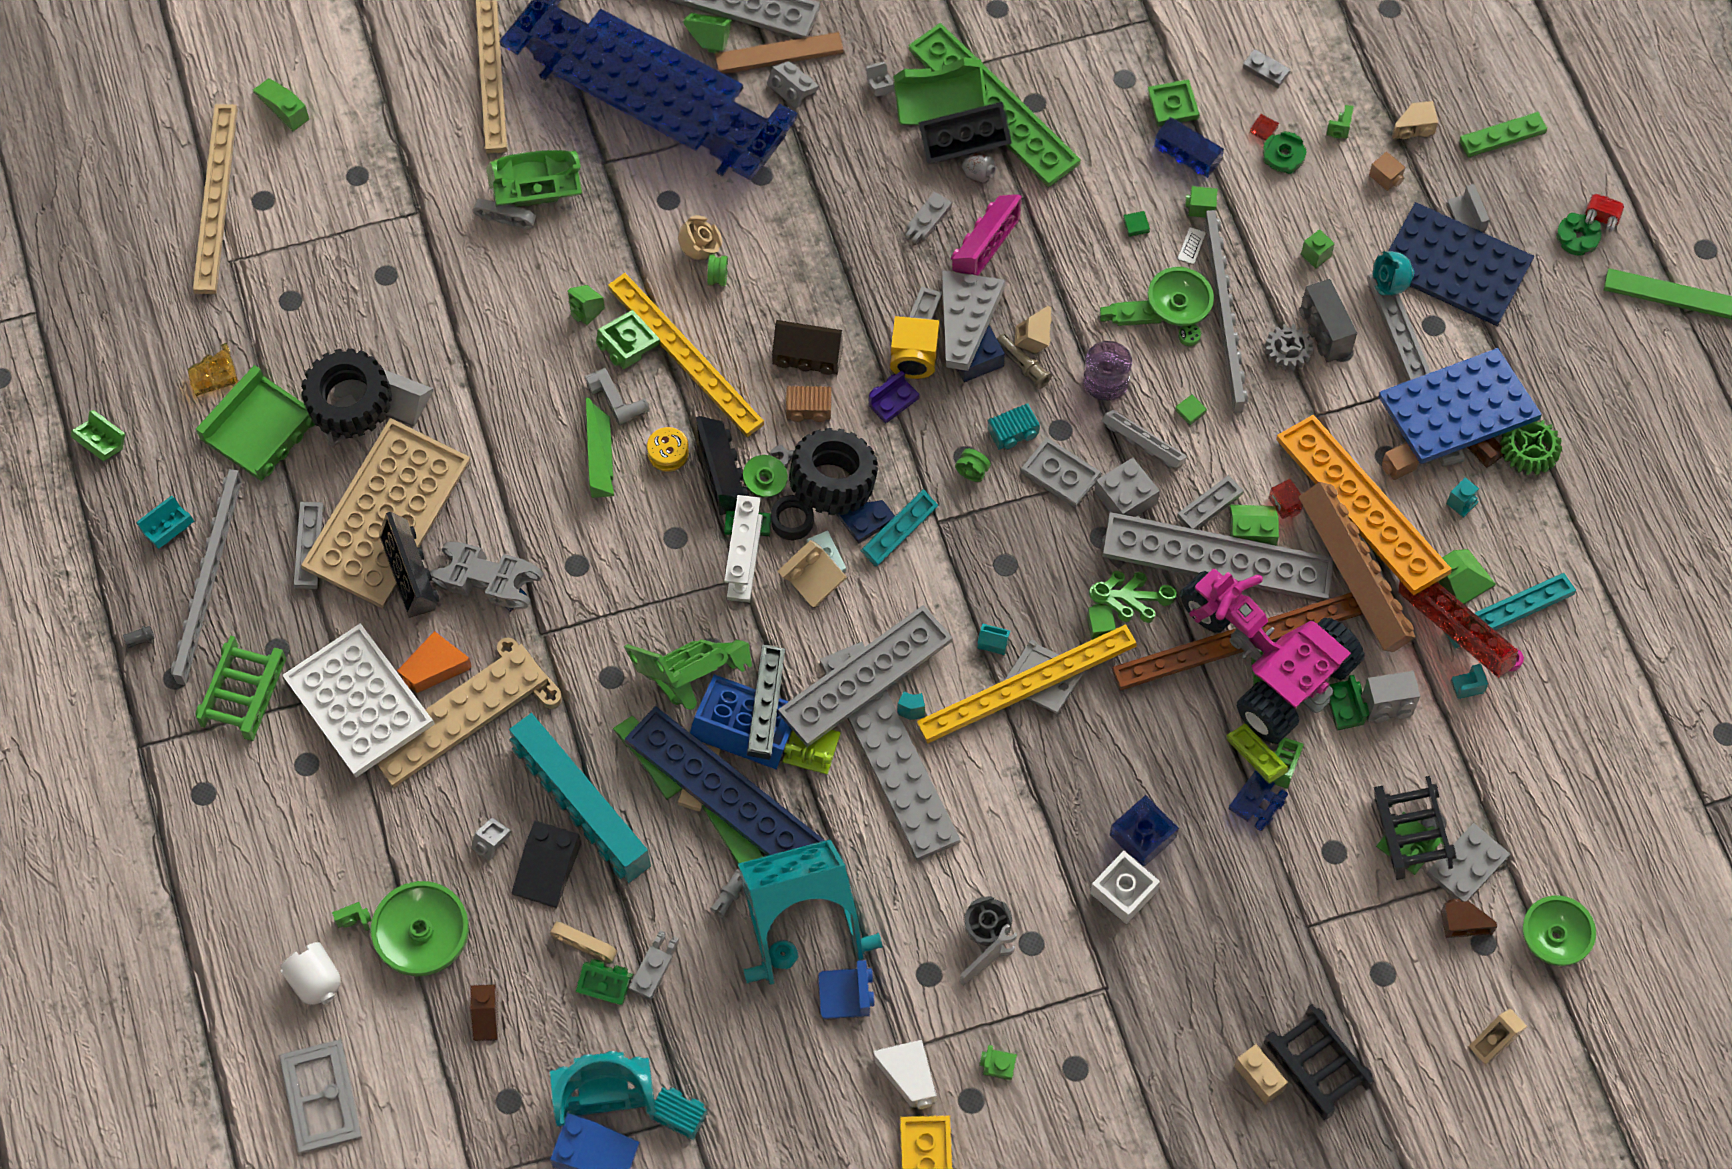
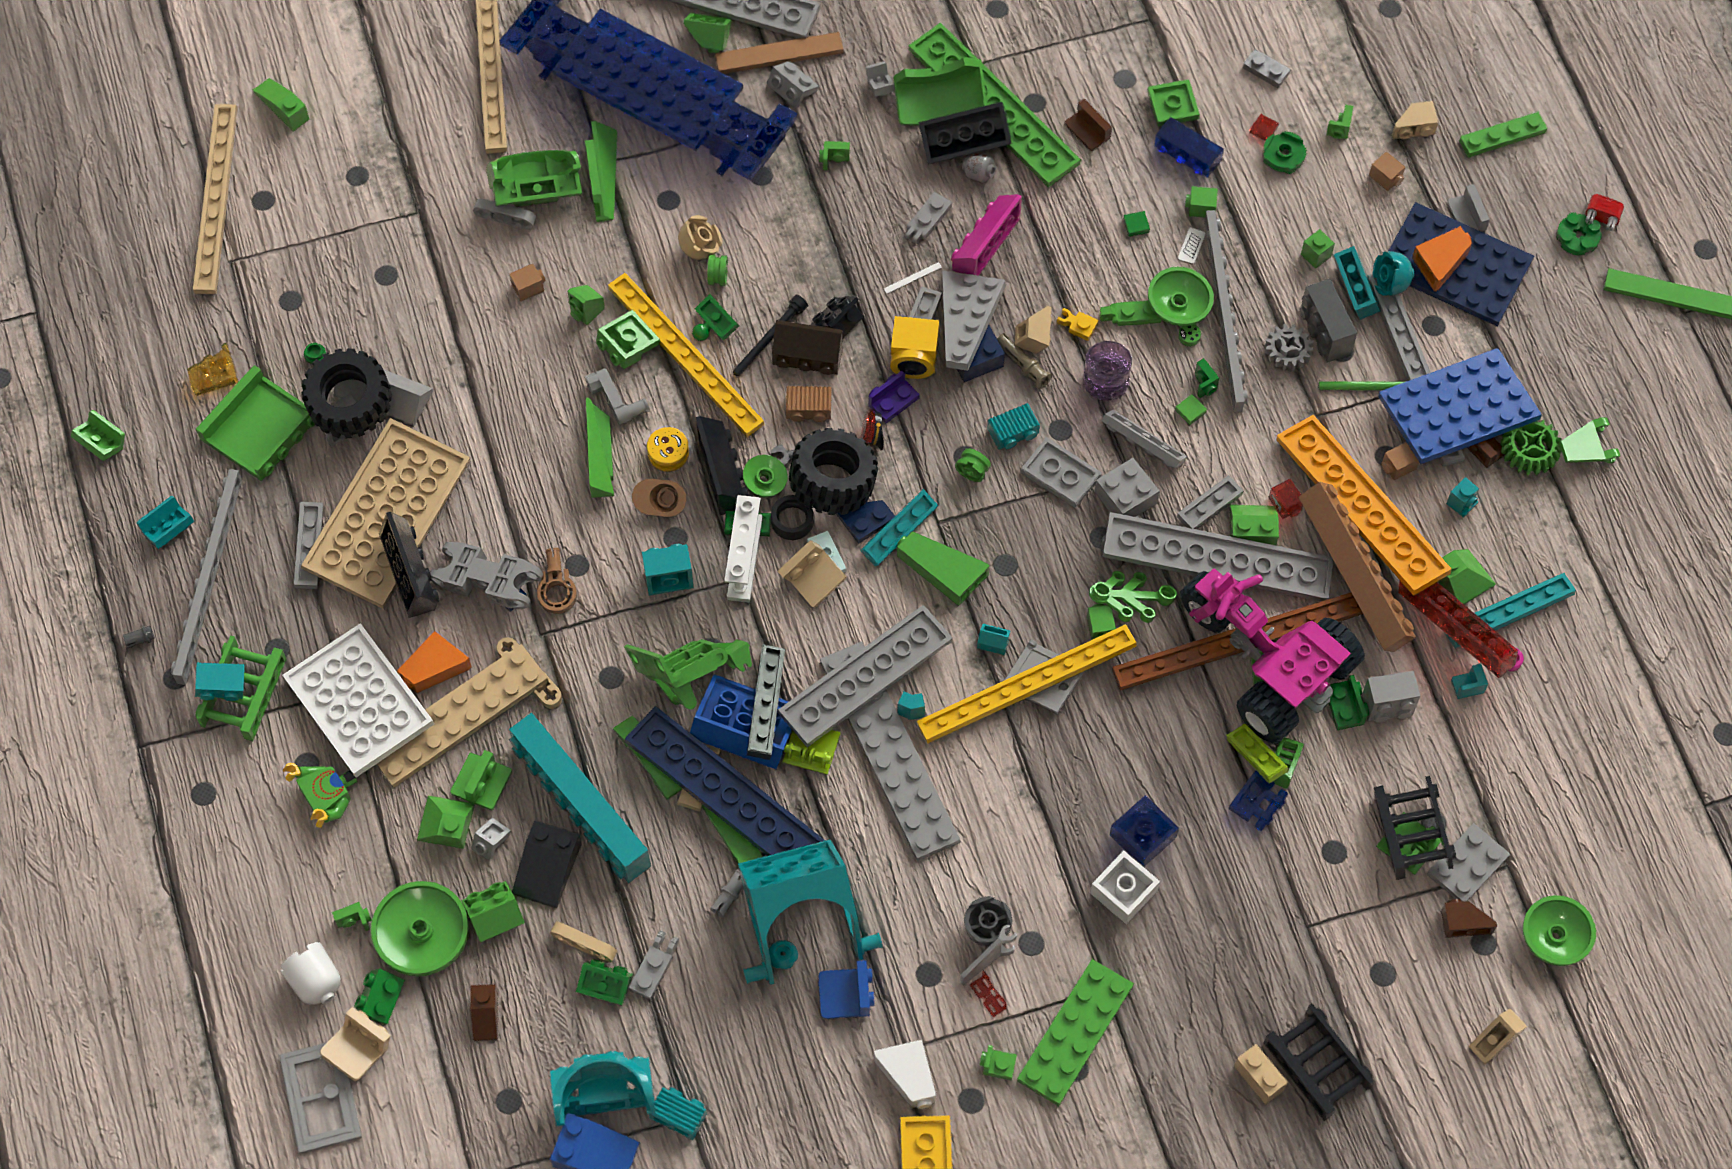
none -> teal brick [195,662,245,701]
none -> bright green torso [282,763,358,828]
none -> green plate [304,343,326,364]
none -> tan bracket [320,1007,391,1081]
none -> green bracket [354,968,405,1026]
none -> bright green slope [417,796,475,849]
none -> bright green bracket [450,750,512,811]
none -> bright green slope [462,881,525,942]
none -> medium nougat brick [509,263,546,302]
none -> medium nougat pin [537,548,577,614]
none -> bright green wedge [585,121,617,222]
none -> medium nougat piece [632,479,686,517]
none -> teal brick [642,544,694,596]
none -> green plate [692,294,739,341]
none -> black piece [733,294,808,376]
none -> black bracket [810,296,864,339]
none -> bright green bracket [819,141,850,170]
none -> piece [860,409,884,451]
none -> white sticker [884,262,942,293]
none -> bright green slope [897,531,990,606]
none -> clear red piece [969,970,1007,1017]
none -> bright green plate [1017,959,1134,1106]
none -> yellow plate [1057,308,1099,341]
none -> reddish brown panel [1064,99,1112,151]
none -> green bracket [1195,358,1219,398]
none -> bright green bar [1318,381,1404,390]
none -> teal brick [1334,246,1381,320]
none -> orange slope [1412,226,1472,292]
none -> flag [1559,417,1621,463]

